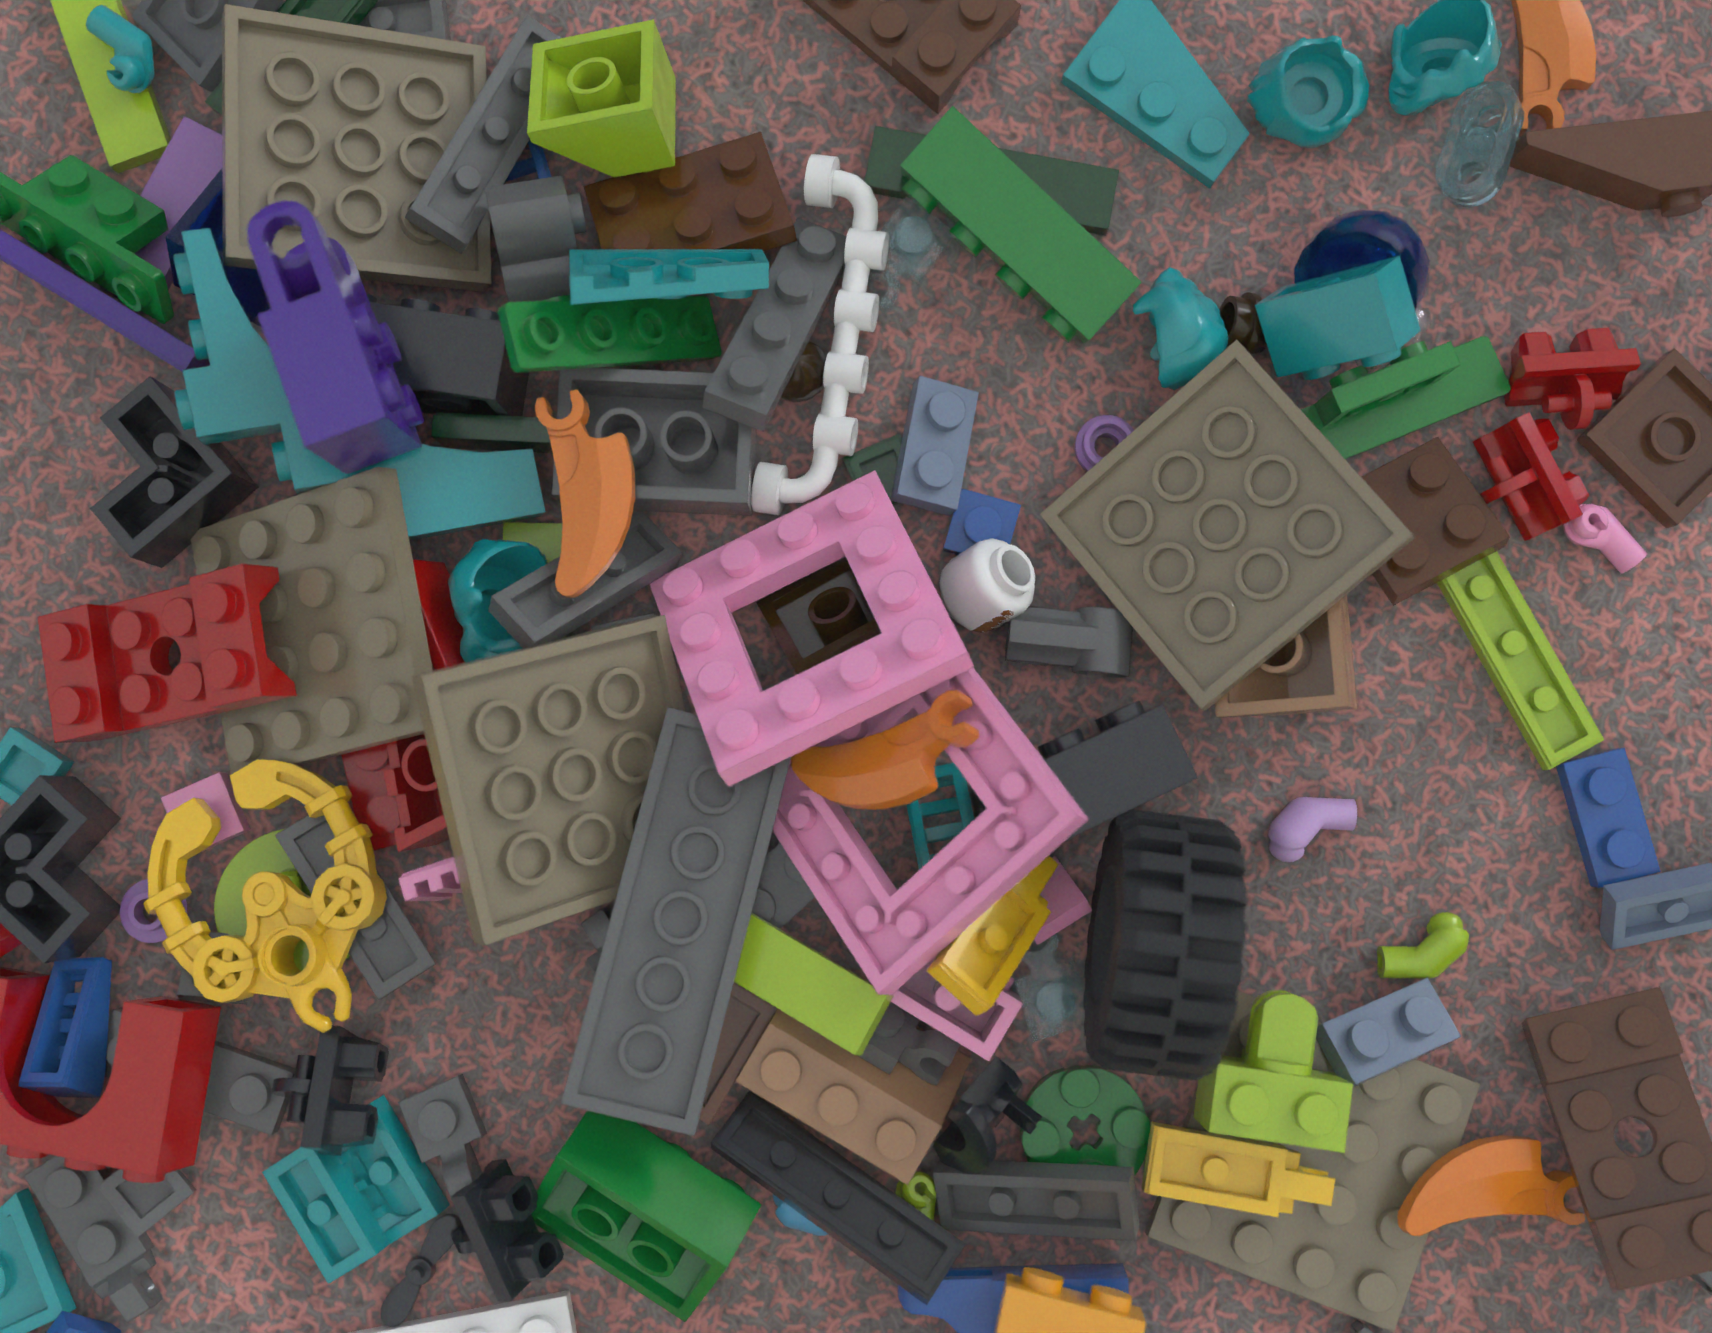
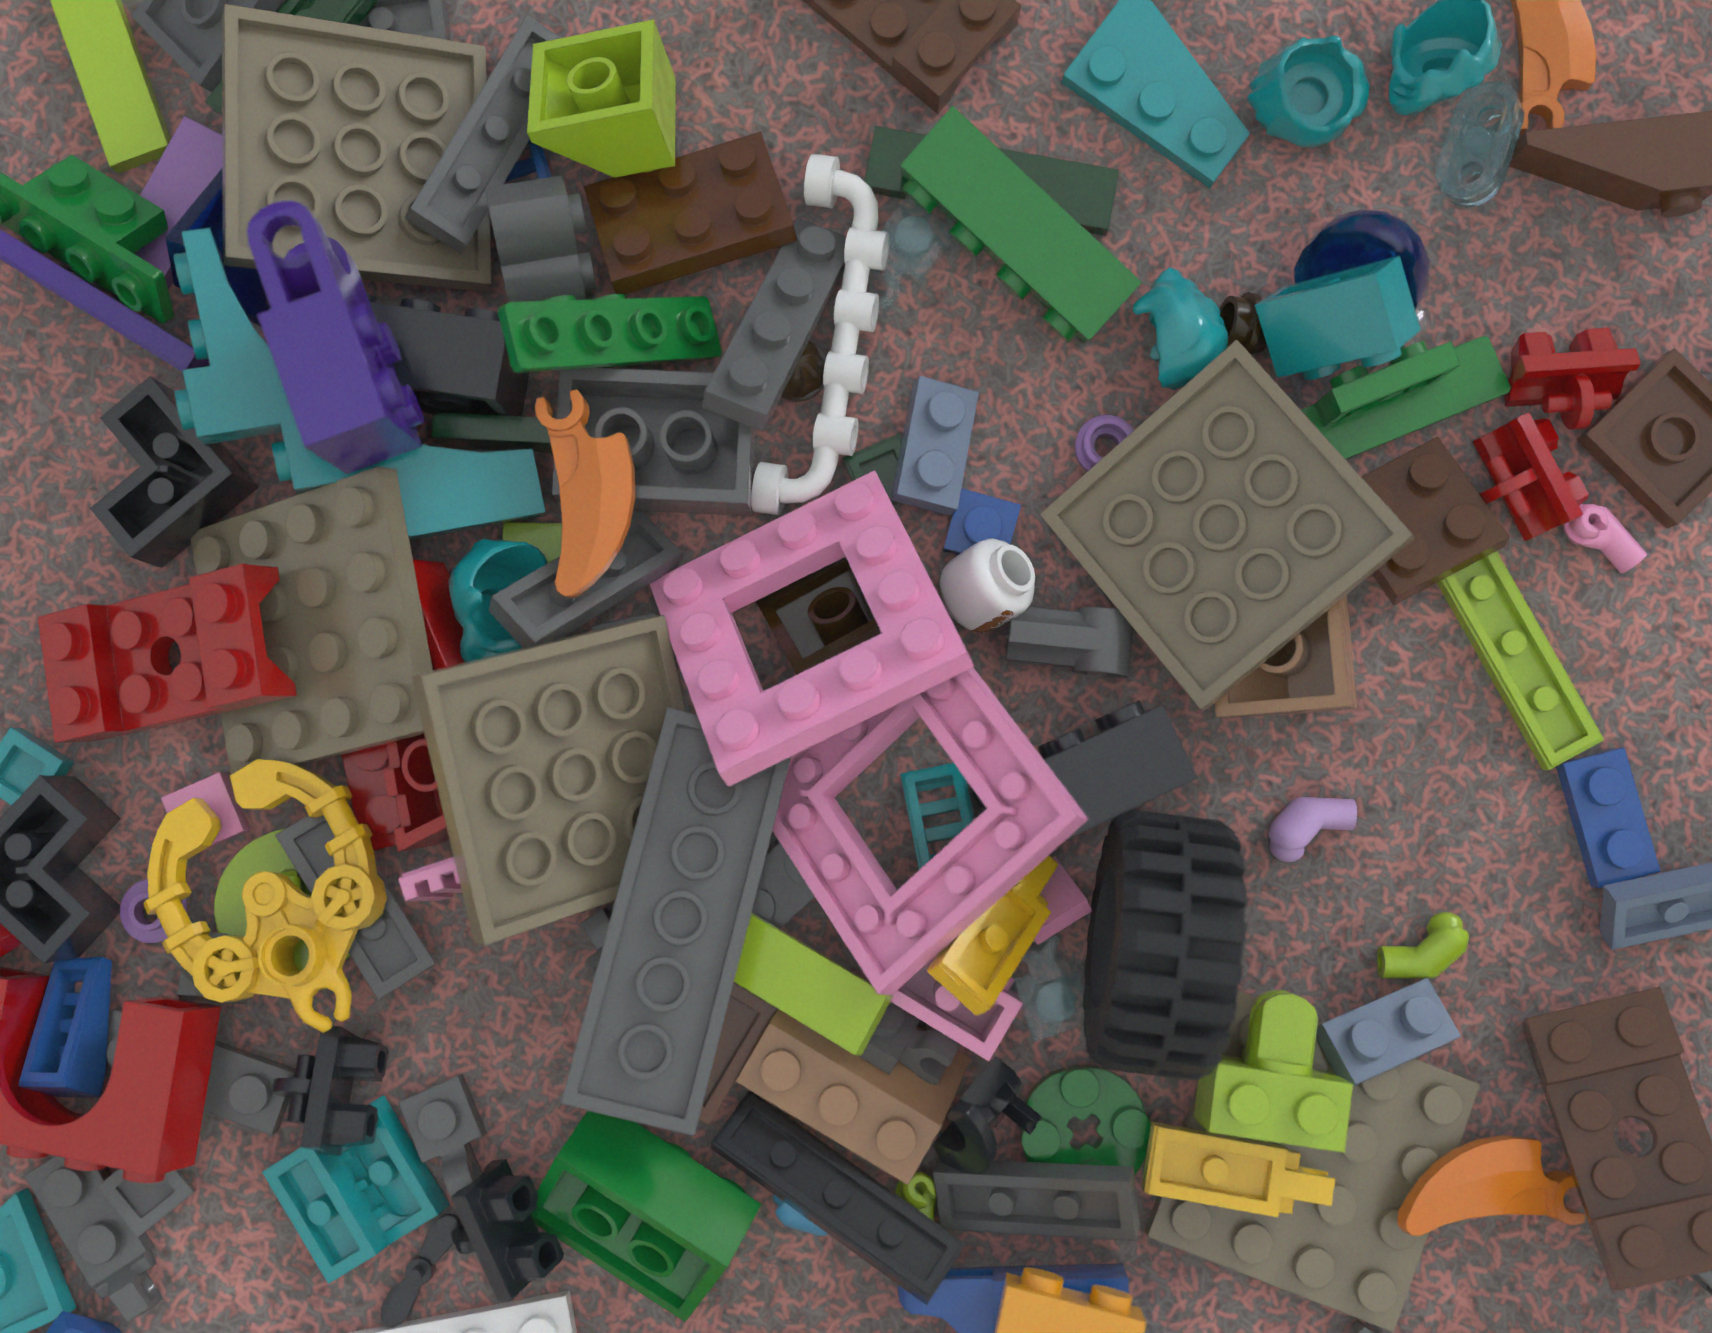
teal arm [86,5,155,93] -> none
teal wing [569,249,769,304] -> none
orange piece [791,690,980,810] -> none

